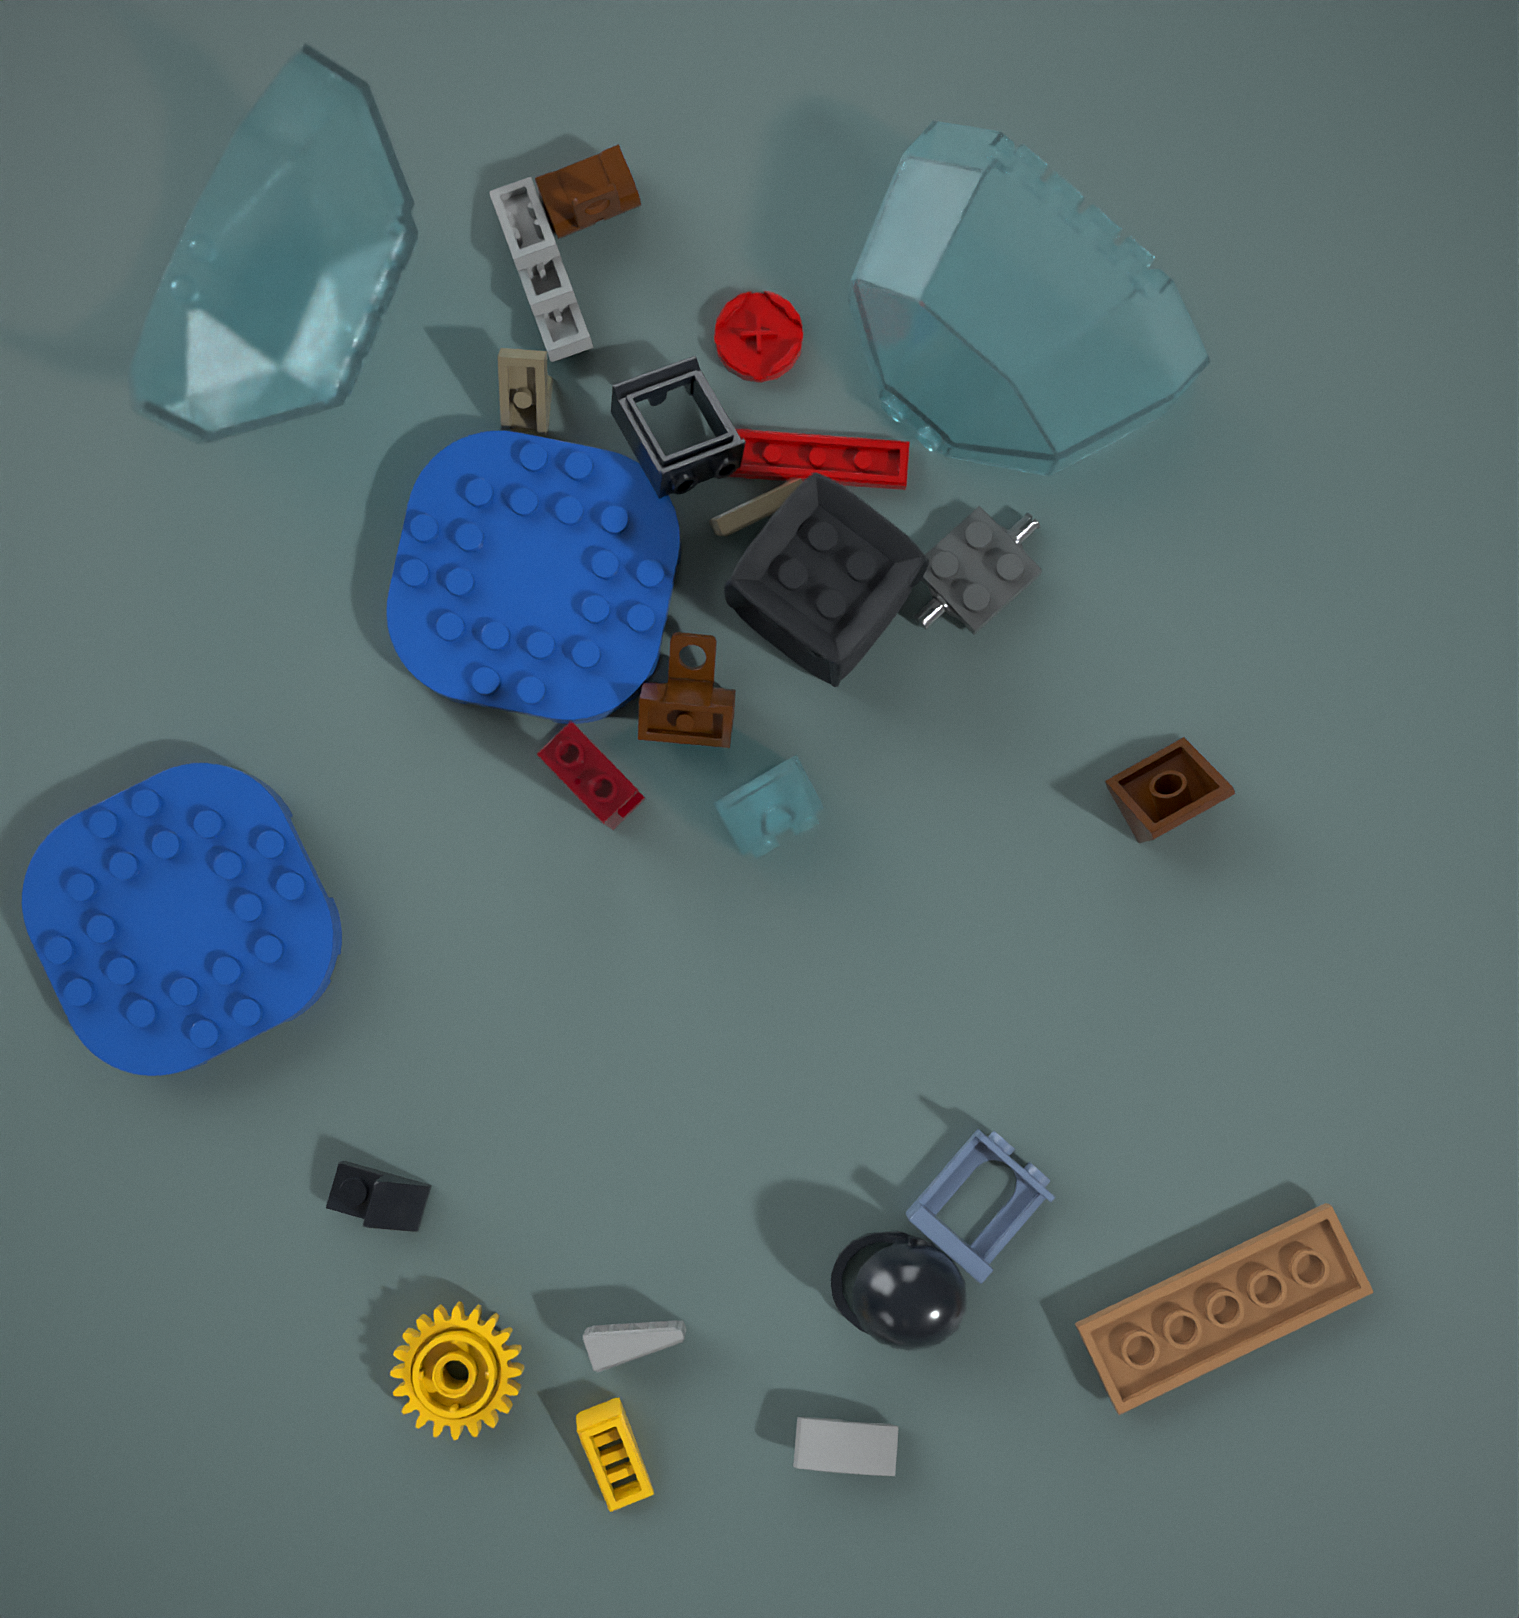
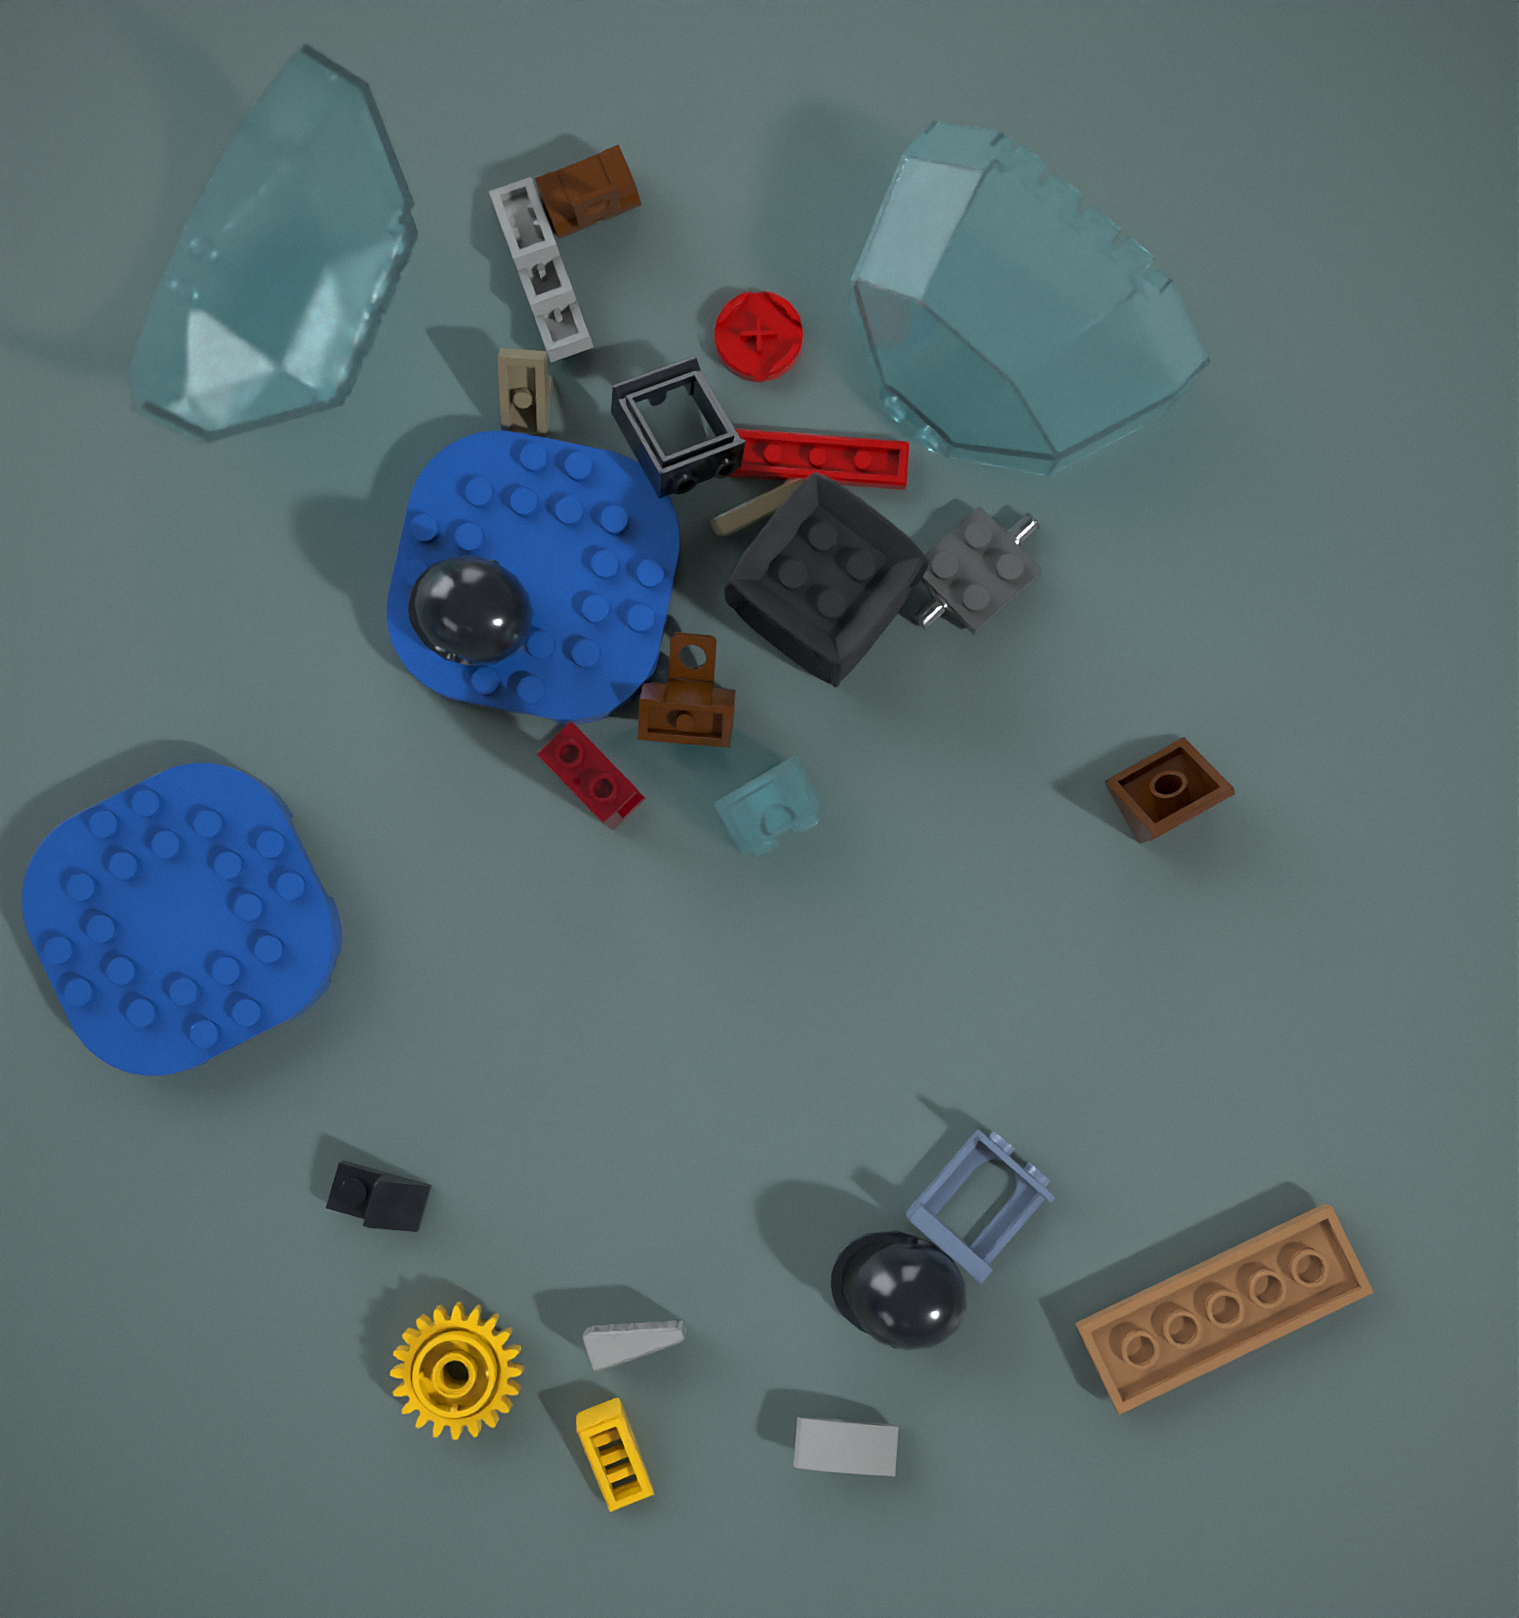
none -> black piece [408,555,533,666]

